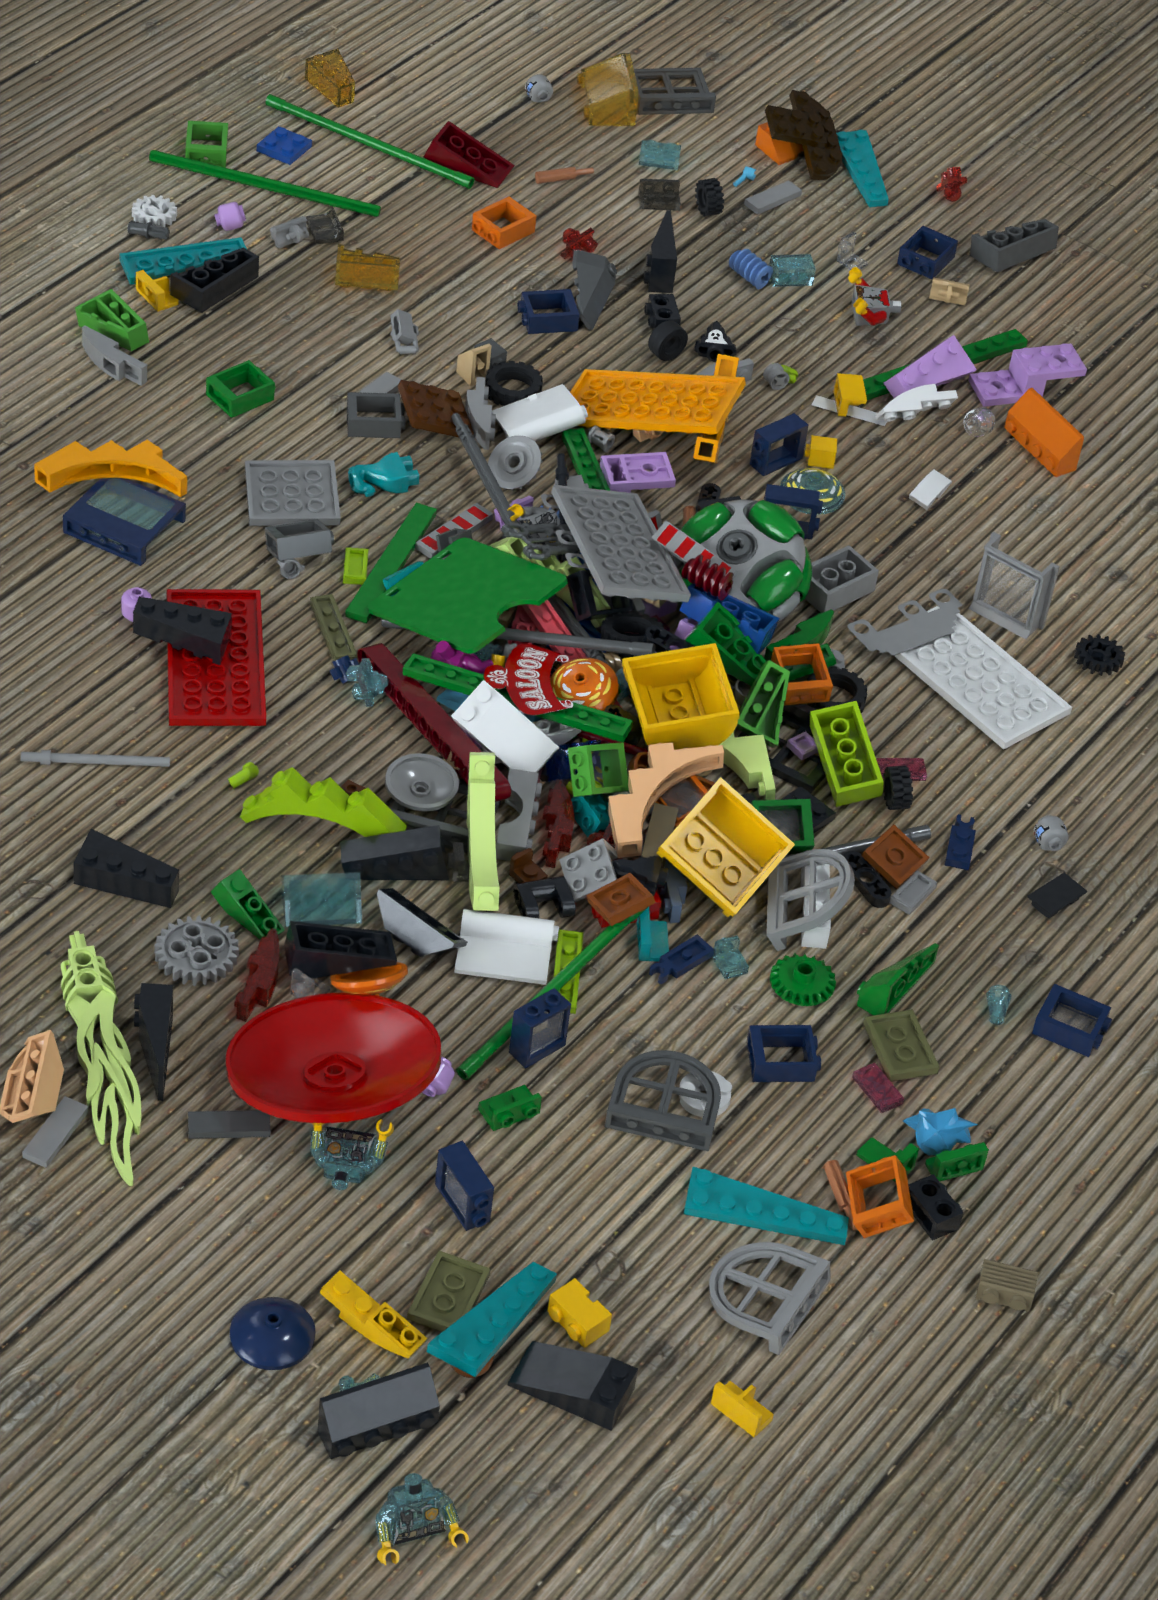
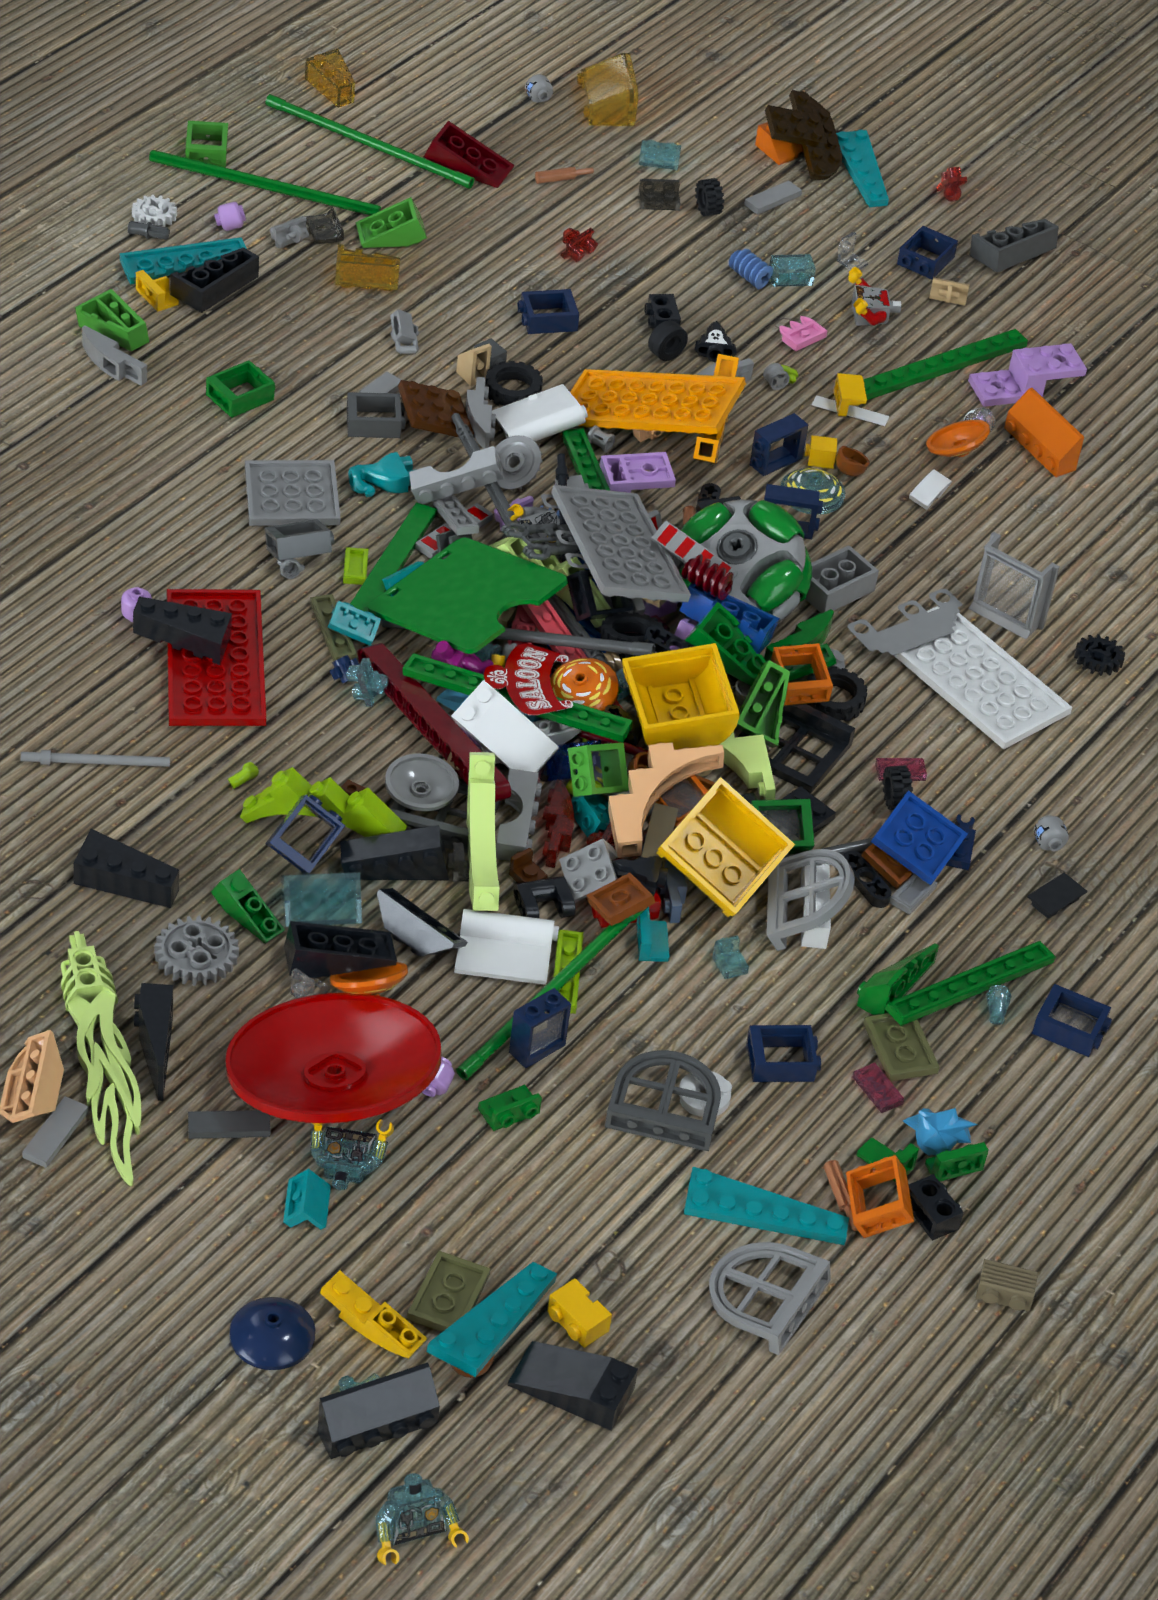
light orange arch [34,440,187,497] -> none
dark blue panel [63,478,186,566] -> none
clear red slope [234,928,280,1022] -> none
blue plate [256,126,312,165] -> none
dark blue window [435,1140,494,1231] -> none
orange window [472,196,537,249] -> none
dark grey wedge [572,249,617,331] -> none
dark grey window [625,68,716,115] -> none
black slope [644,210,677,293] -> none
dark blue plate [649,934,714,984] -> none
yellow panel [711,1381,774,1438] -> none
medium azure hand [733,166,756,187] -> none
green gear [770,953,836,1006] -> none
lavender tile [786,731,818,760] -> none
lime brick [810,701,884,807] -> none
white slope [875,384,958,422] -> none
lavender wedge [884,335,977,398] -> none
none -> dark blue window [265,795,345,874]
none -> teal panel [283,1169,331,1230]
none -> teal bracket [327,601,381,646]
none -> bright green slope [356,197,427,248]
none -> light grey arch [409,446,503,504]
none -> light grey tile [433,495,479,536]
none -> bright pink plate [779,316,827,351]
none -> dark orange helmet [836,446,870,477]
none -> blue plate [871,790,968,885]
none -> green tile [885,941,1056,1026]
none -> orange dish [926,420,990,457]

